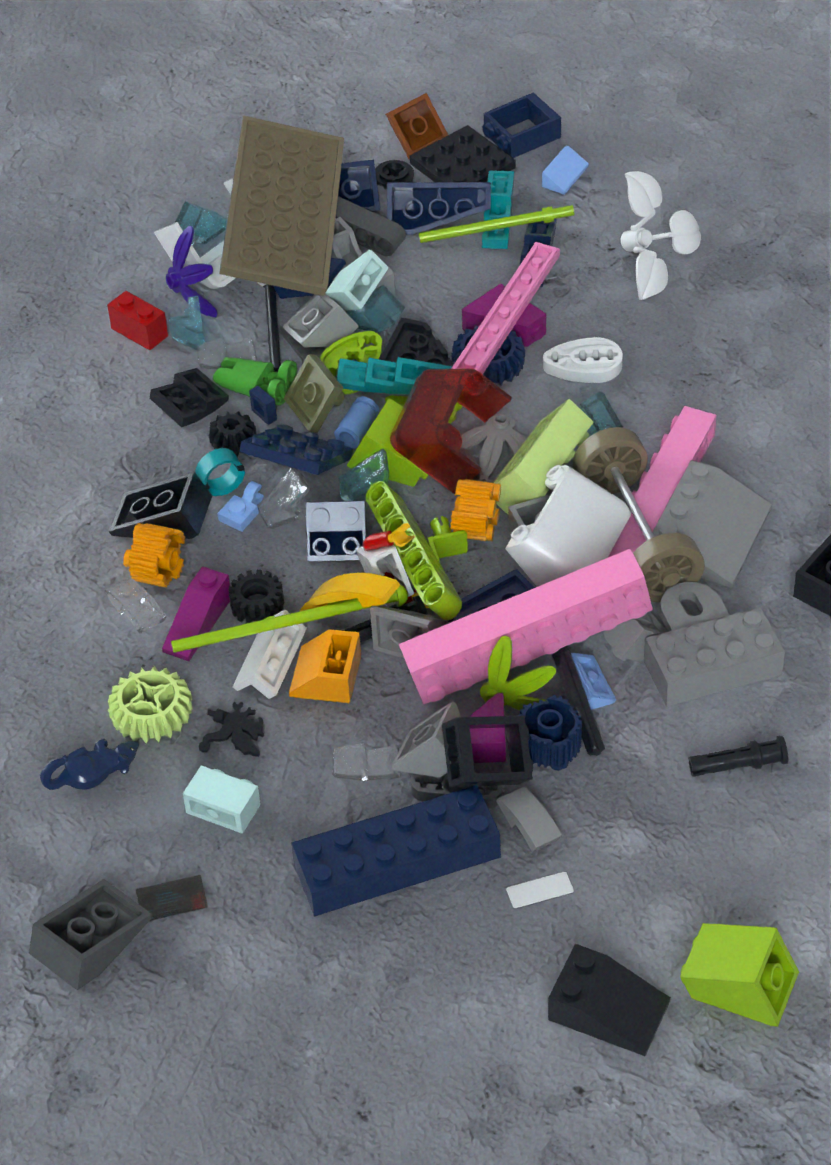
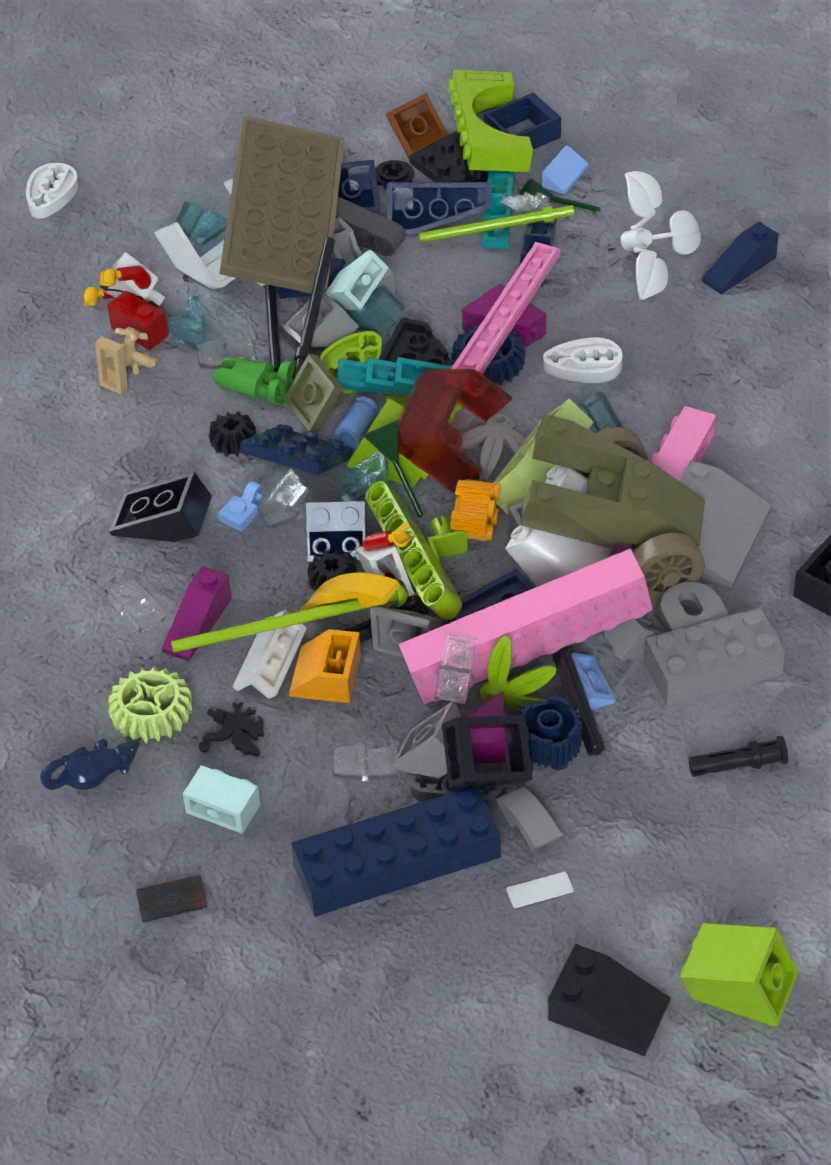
dark grey slope [29,879,152,990] -> none
light orange brick [123,523,185,588] -> none
black slope [149,368,229,427] -> none
dark purple plant [166,226,218,317] -> none
teal piece [195,448,245,496] -> none
black tyre [229,569,284,624] -> none
dark blue tile [249,386,277,425] -> none
none -> white piece [26,163,79,219]
none -> torso [83,252,165,308]
none -> tan piece [95,327,157,394]
none -> black bar [292,237,335,380]
none -> black gear [307,549,357,591]
none -> dark green piece [362,420,423,517]
none -> clear slope [434,631,477,704]
none -> lime arch [447,70,533,172]
none -> clear slope [500,191,556,214]
none -> dark green piece [513,178,601,212]
none -> olive wedge [520,414,705,548]
none -> dark blue slope [702,221,779,294]

